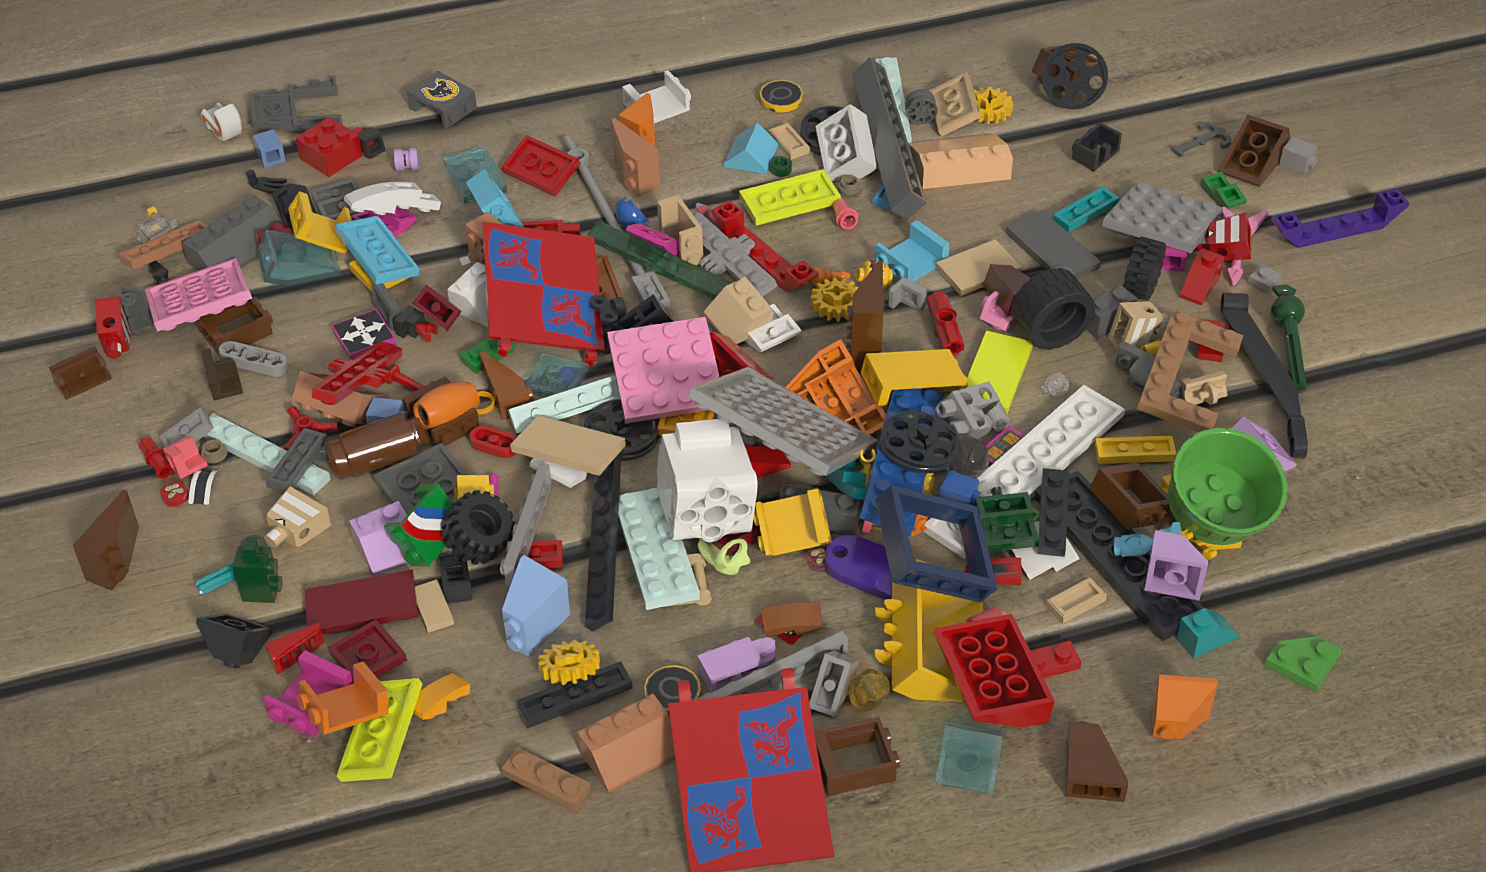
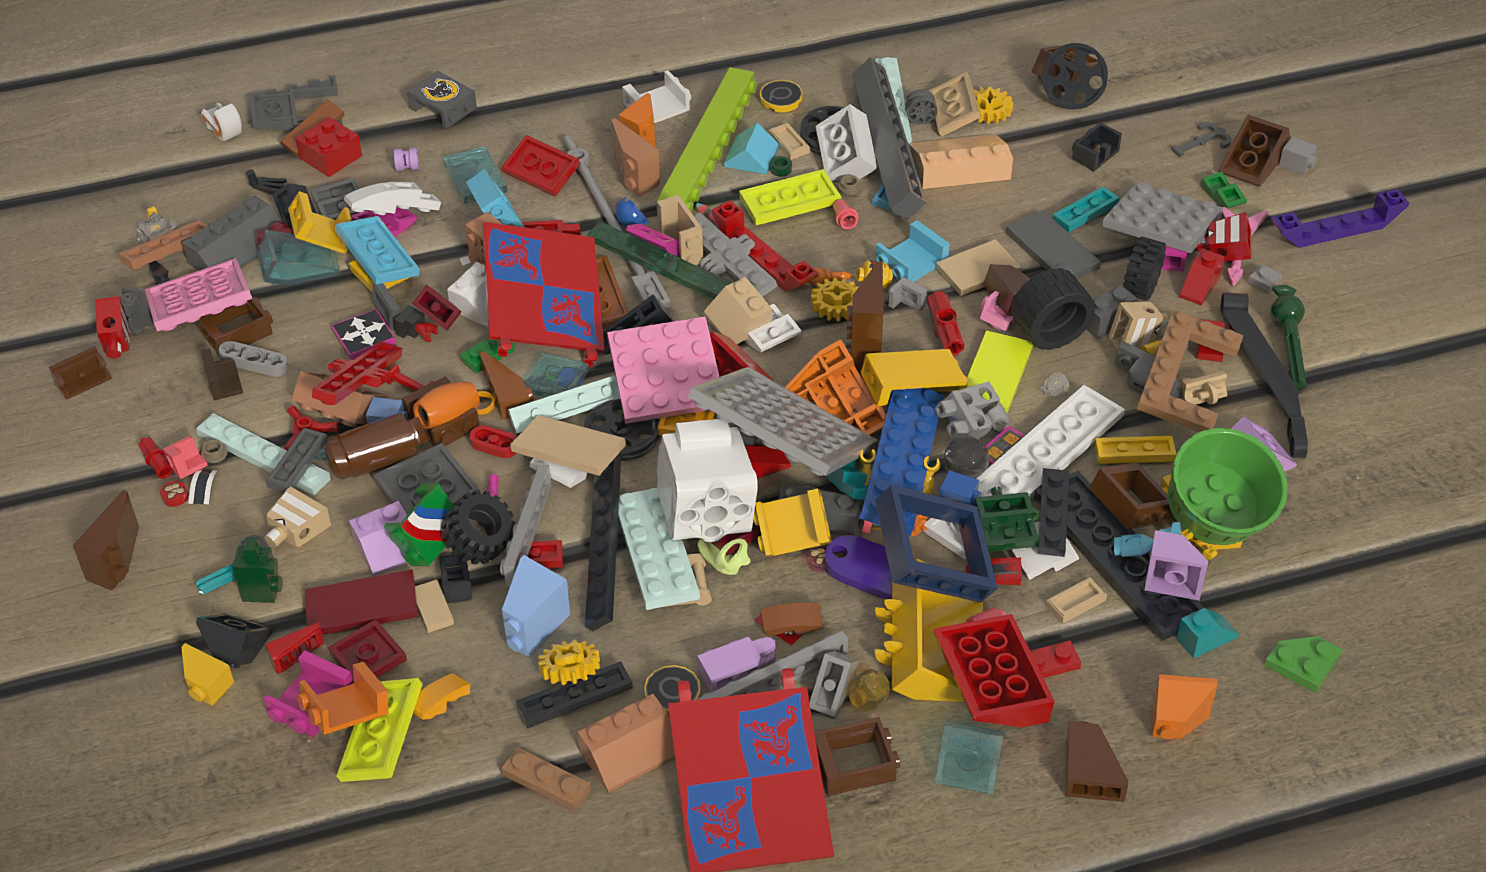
light grey plate [160,407,214,448] -> none
medium blue brick [253,129,286,168] -> none
pearl dark grey piece [352,127,386,159] -> none
yellow brick [454,475,494,503] -> none
black piece [590,296,626,325] -> none
black wedge [880,411,960,474] -> none
none -> yellow slope [181,643,234,706]
none -> dark orange tile [281,99,345,158]
none -> lime brick [656,67,757,219]

